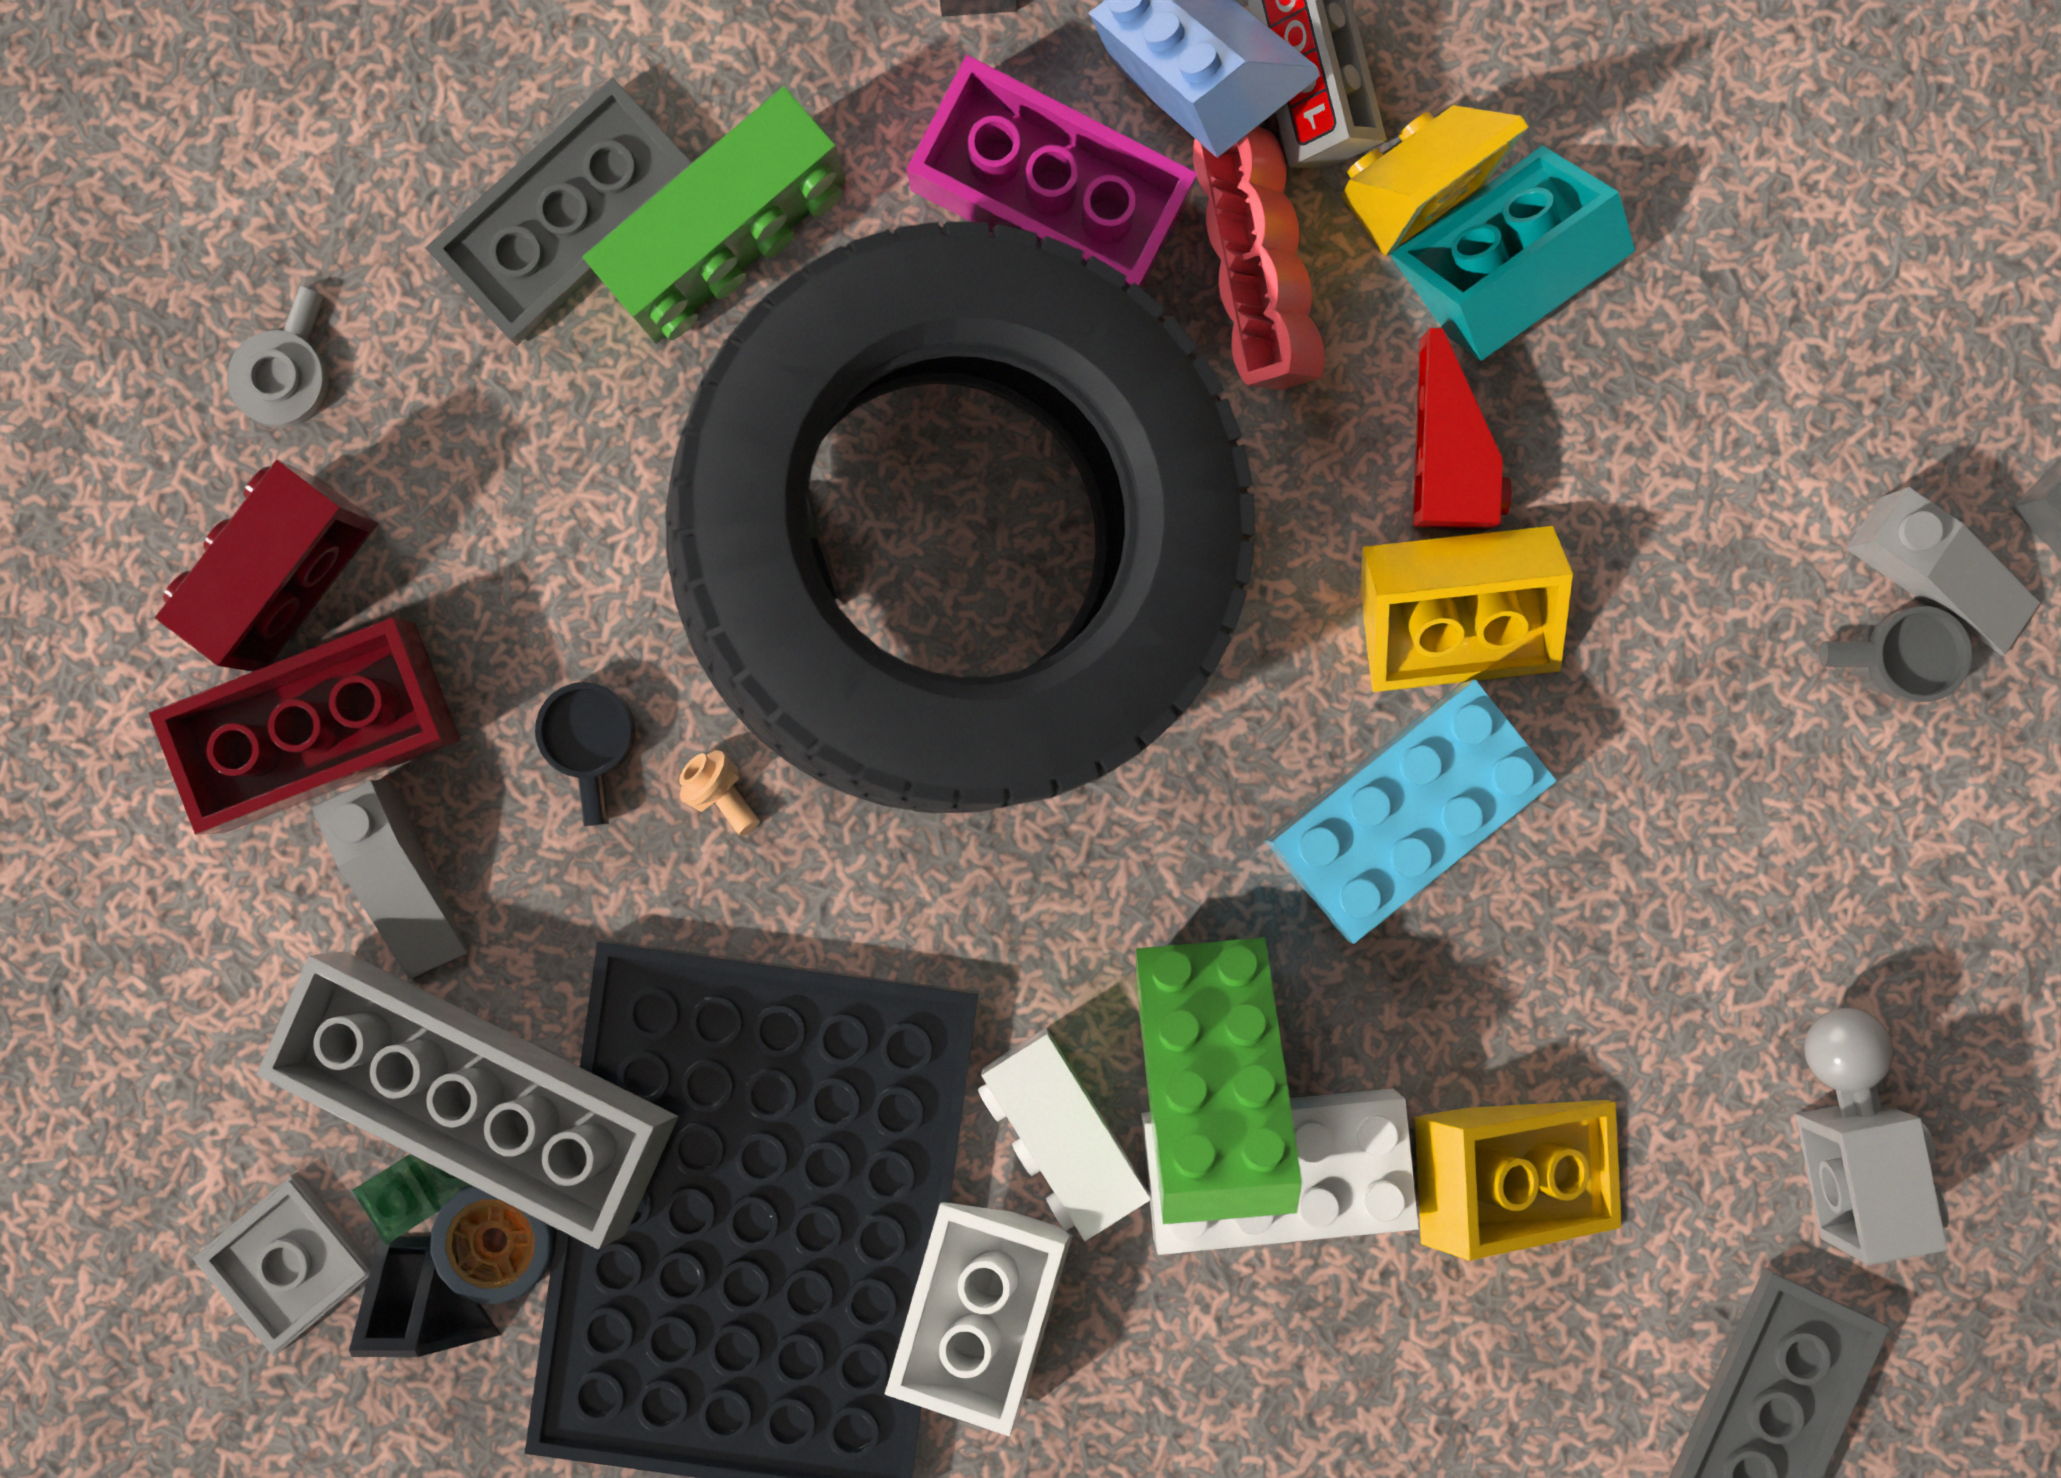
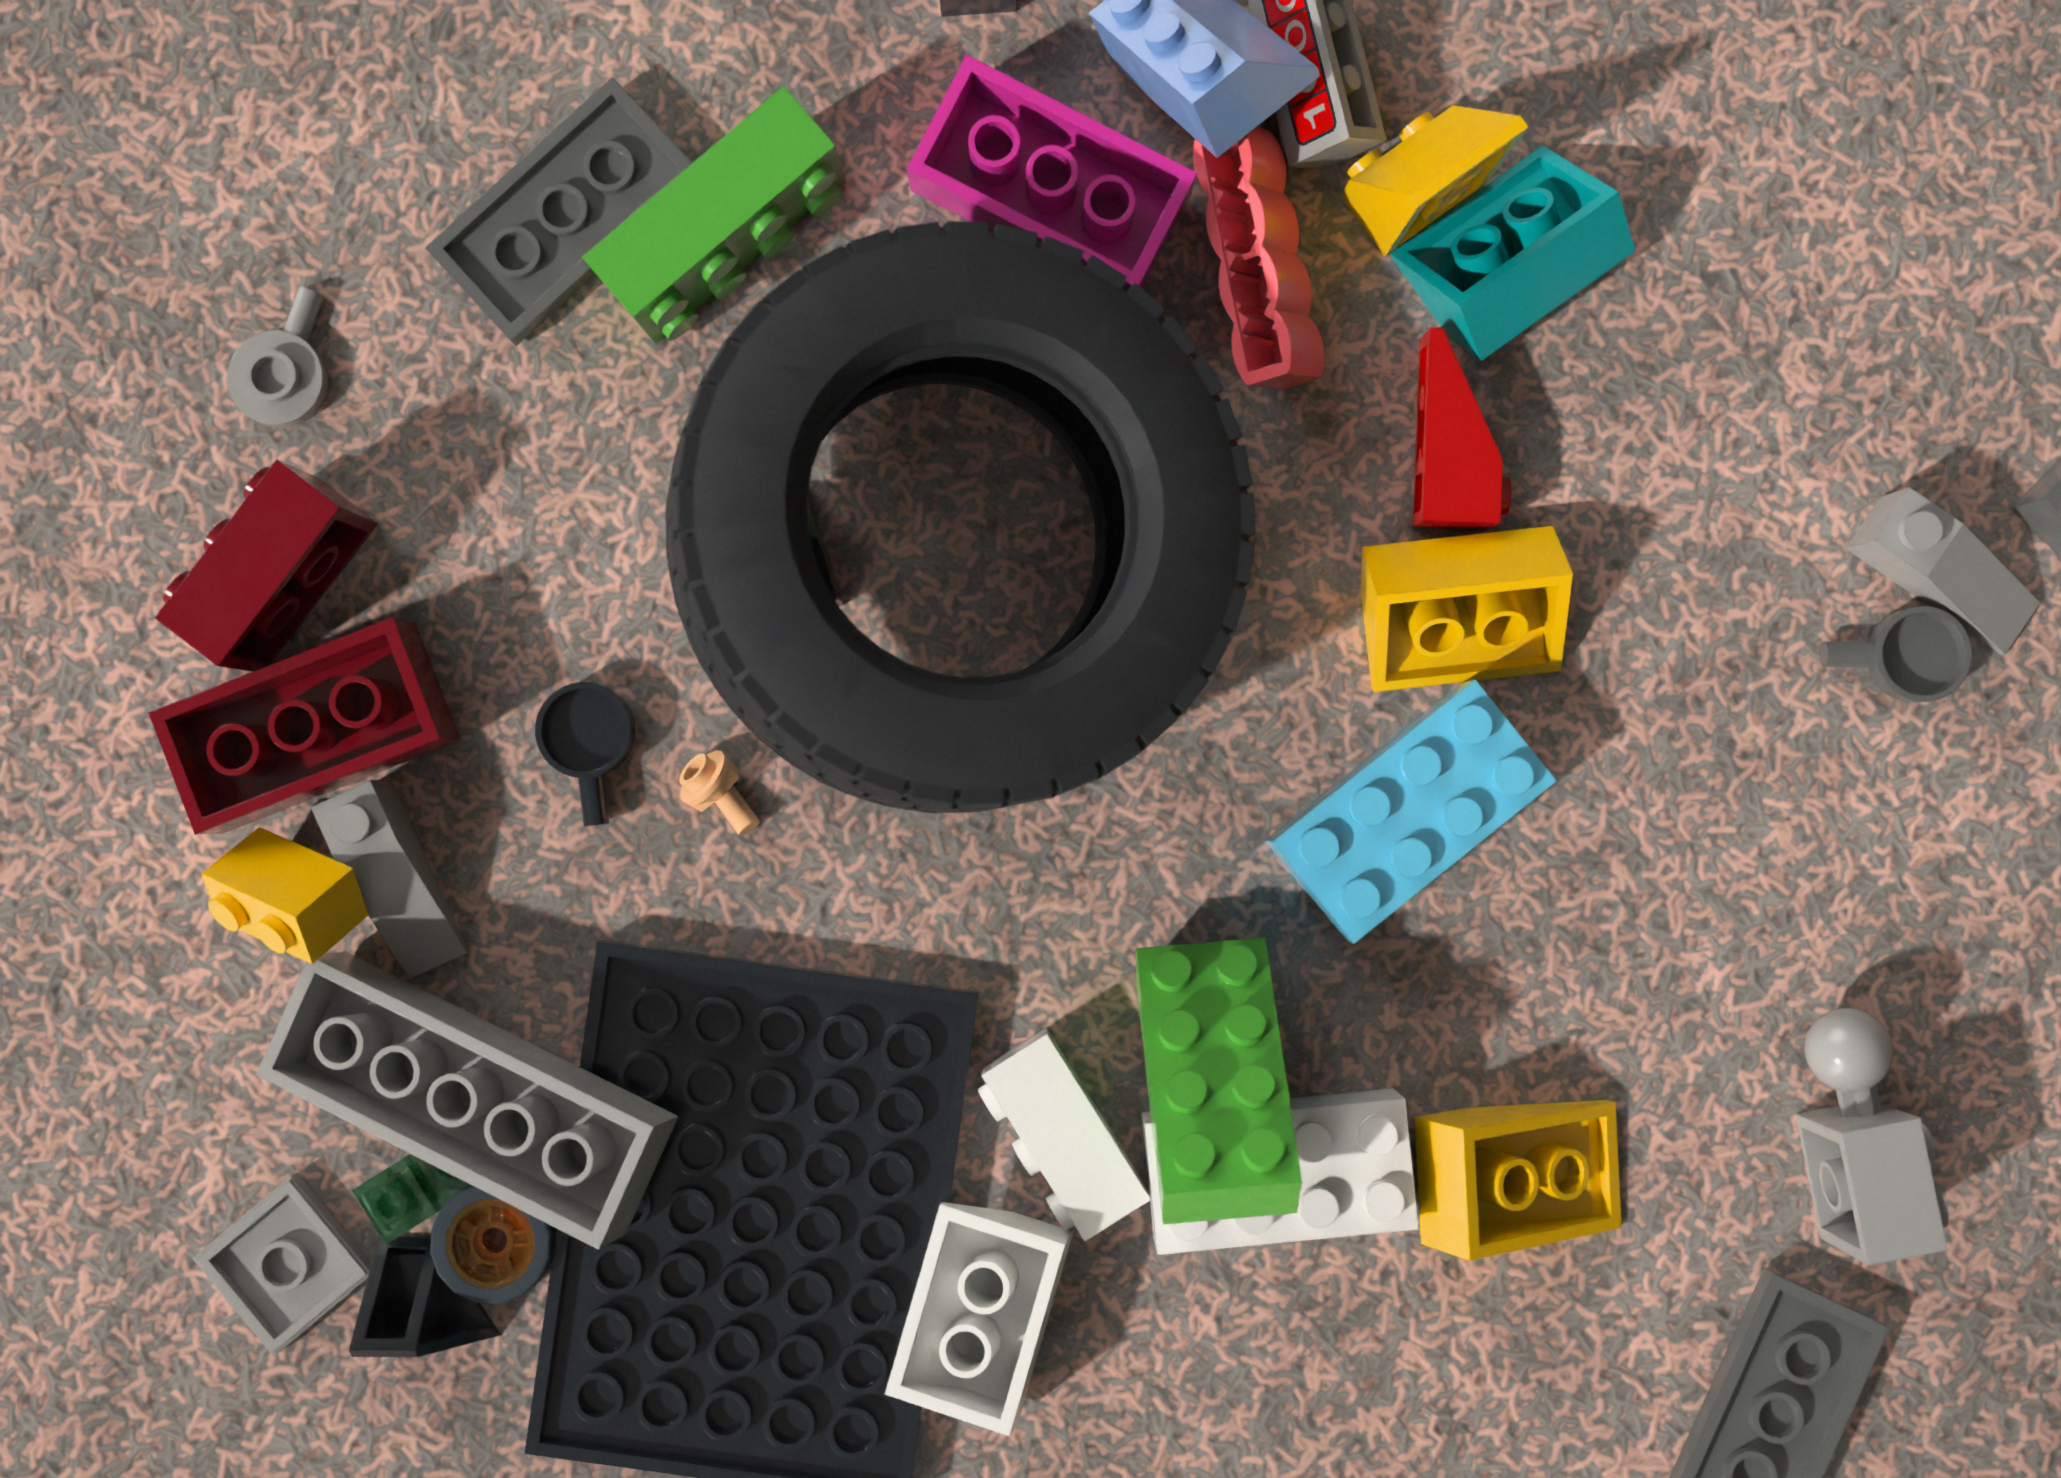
none -> yellow brick [201,827,368,964]

